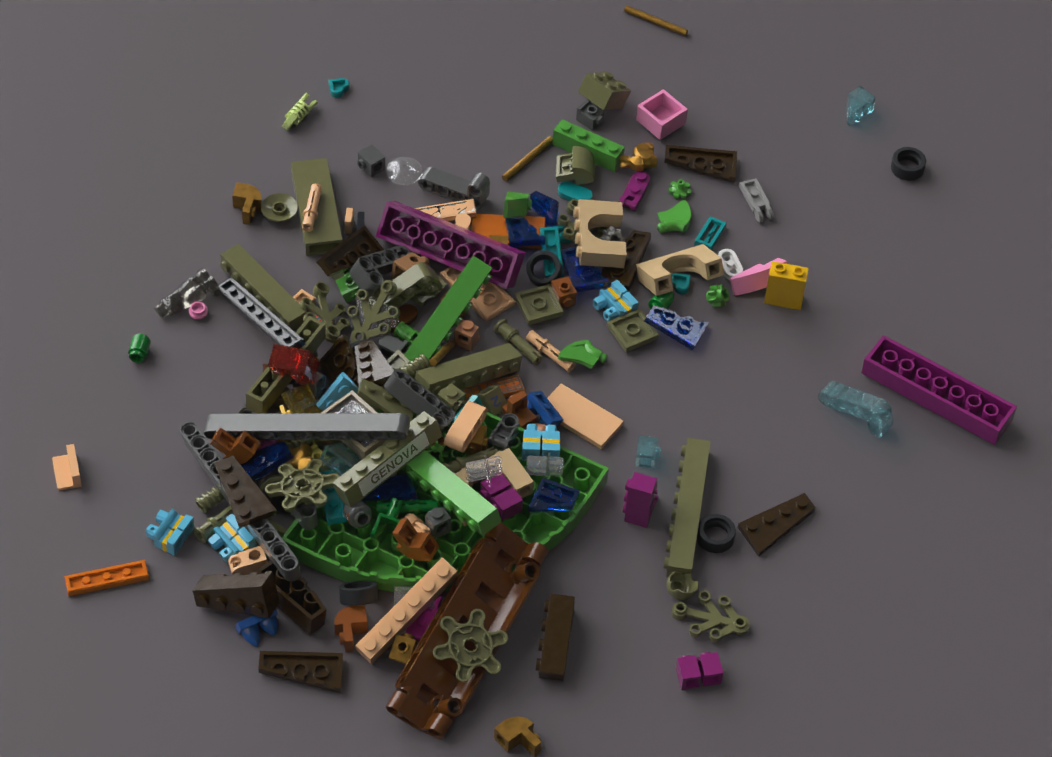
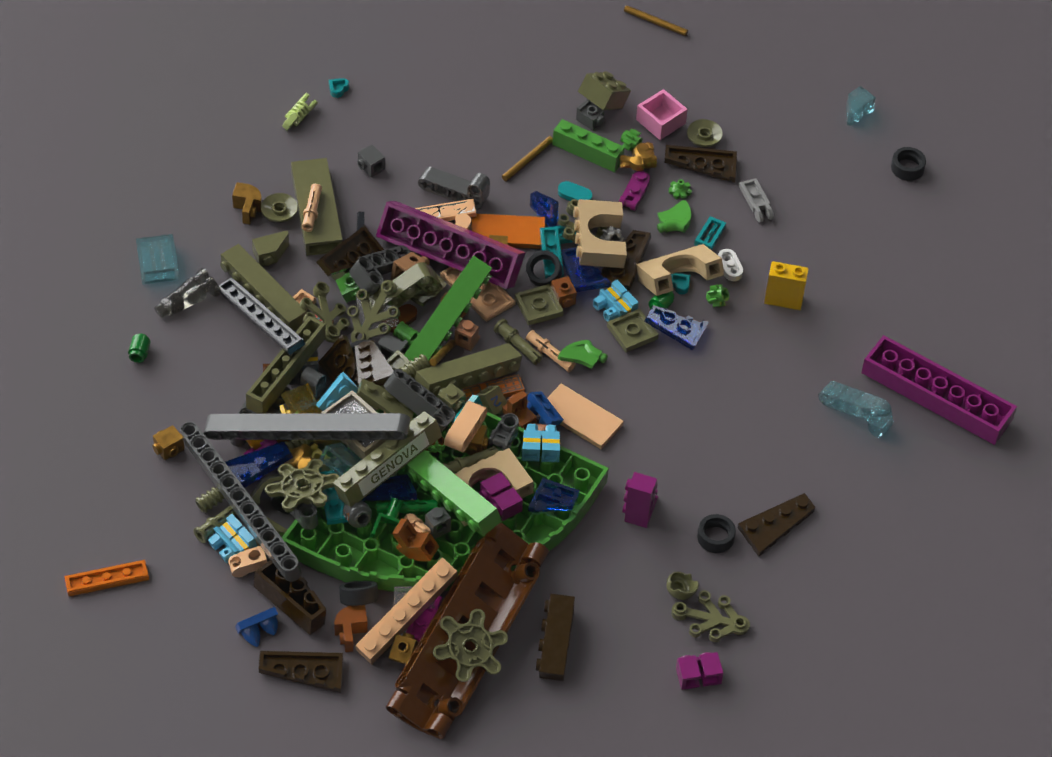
light nougat panel [52,444,82,491] -> none
medium azure hips [146,508,194,556] -> none
bright pink plate [189,301,208,319] -> none
dark brown wedge [192,571,280,618] -> none
dark orange brick [210,427,260,464] -> none
dark brown wing [214,456,278,528] -> none
clear red brick [268,344,320,385] -> none
light nougat tile [345,208,354,234] -> none
clear dish [386,157,422,185] -> none
clear arm [466,454,503,482] -> none
pearl gold brick [494,716,541,757] -> none
bright green slope [503,191,532,218] -> none
clear blue wing [505,217,545,247] -> none
clear arm [526,452,564,480] -> none
olive brick [556,146,595,185] -> none
clear light blue brick [635,436,661,468] -> none
olive brick [664,438,711,577] -> none
bright pink slope [729,258,787,296] -> none
none -> clear light blue brick [136,234,180,284]
none -> pearl gold brick [152,425,185,460]
none -> olive slope [252,230,289,267]
none -> bright green gear [620,128,643,151]
none -> olive dish [687,119,723,147]

